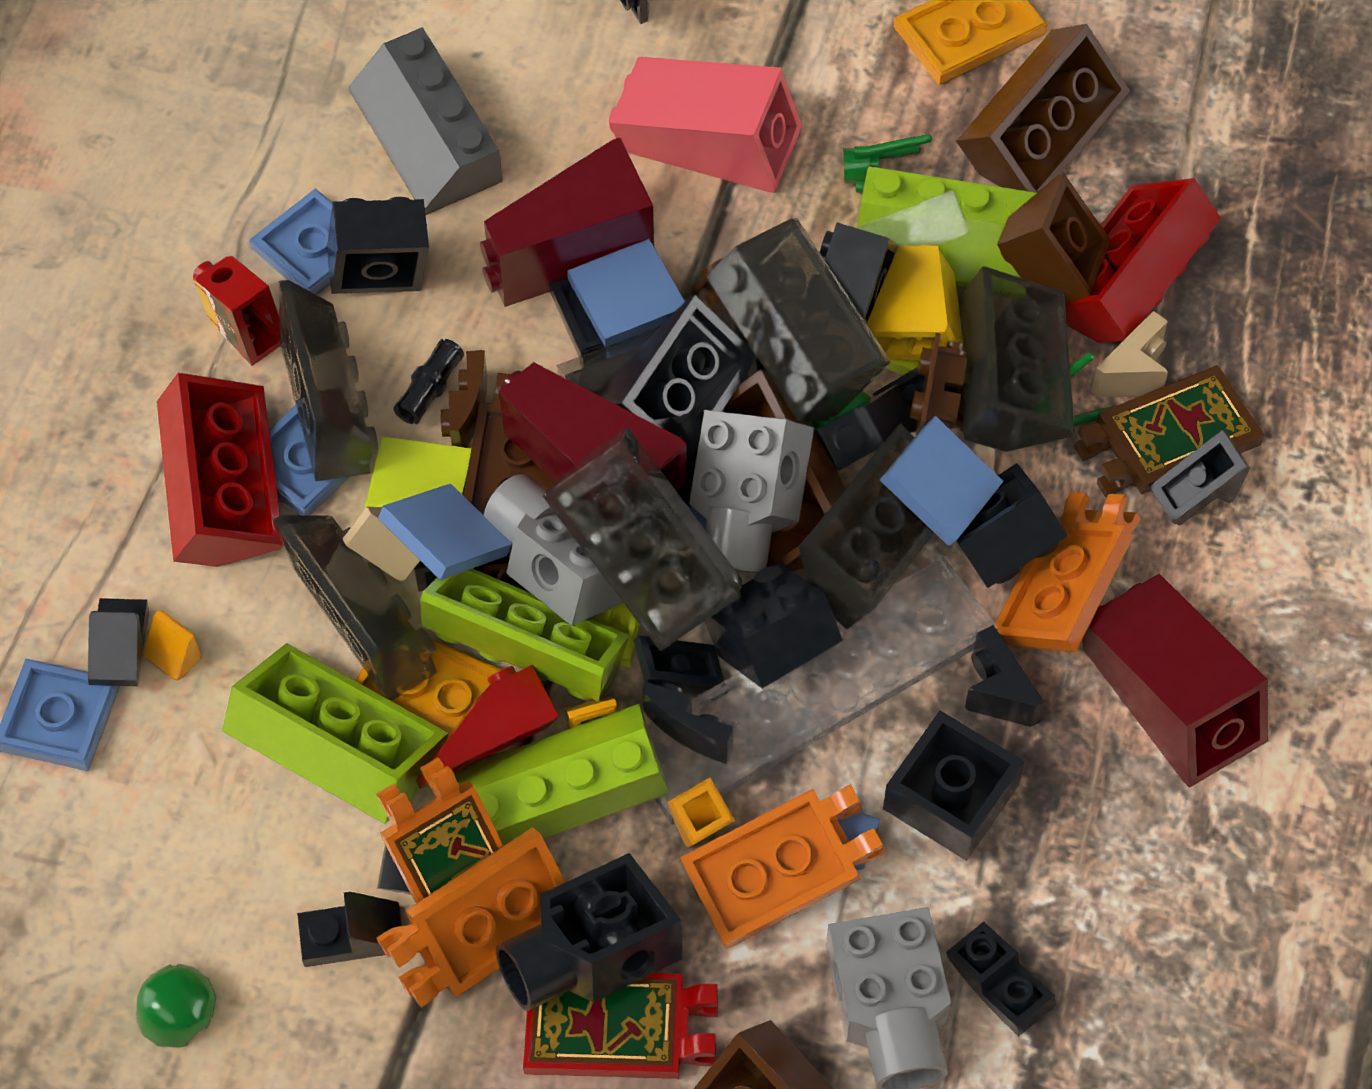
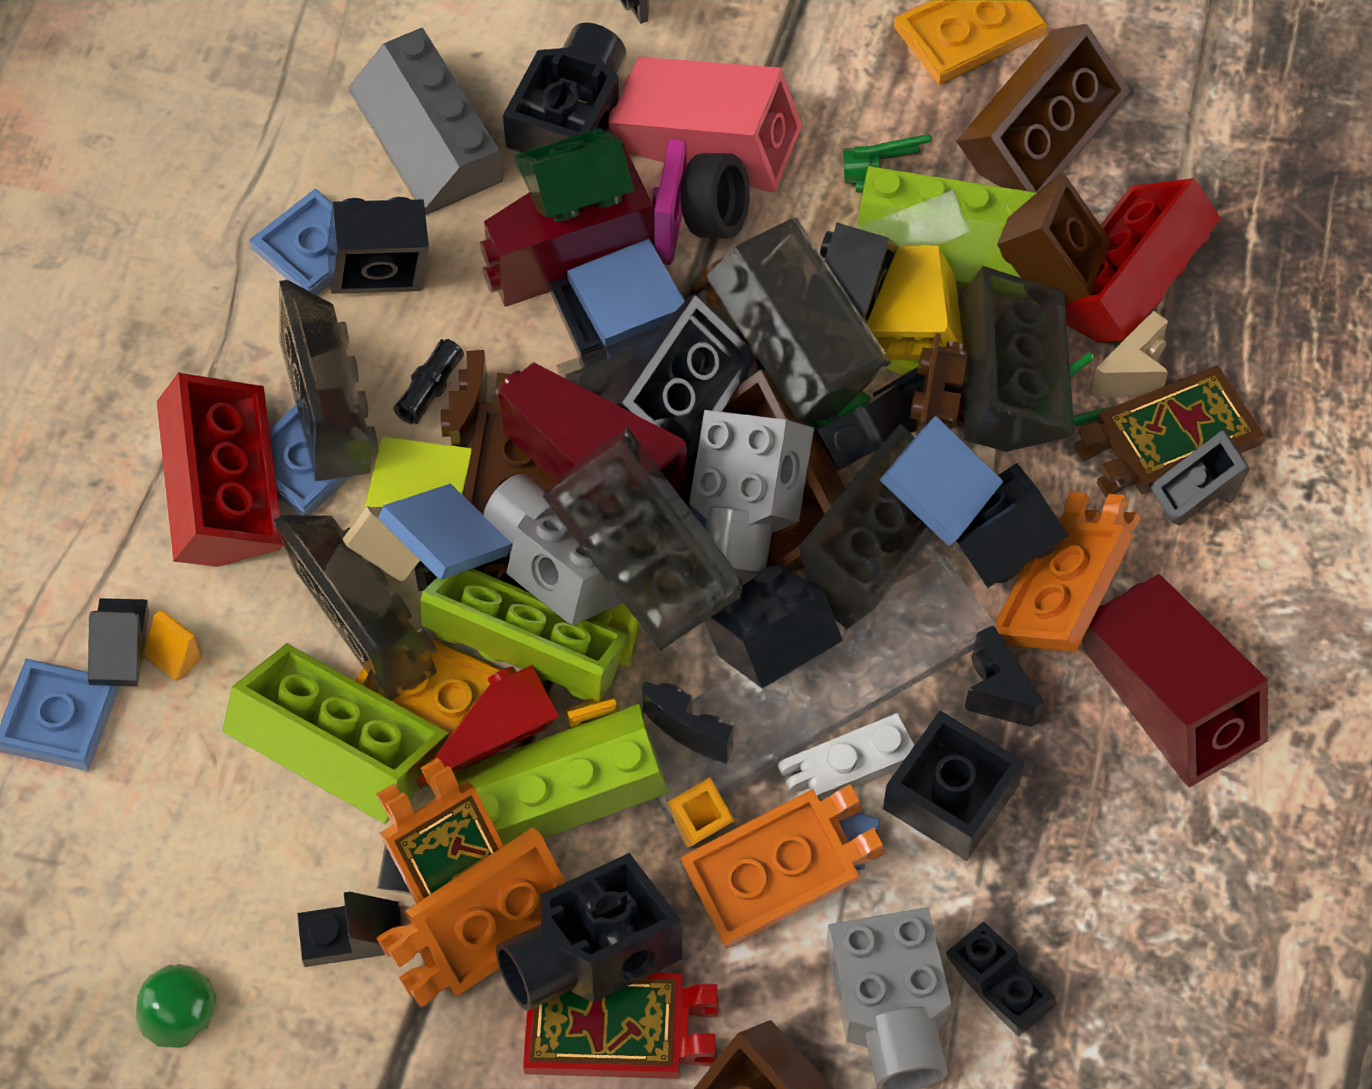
red torso [193,256,288,366] -> none
black slope [633,635,726,696] -> none
none -> black brick [503,22,626,152]
none -> dark green slope [515,129,634,222]
none -> dark pink plate [652,139,687,265]
none -> black tyre [681,153,750,239]
none -> white hinge [778,713,915,801]

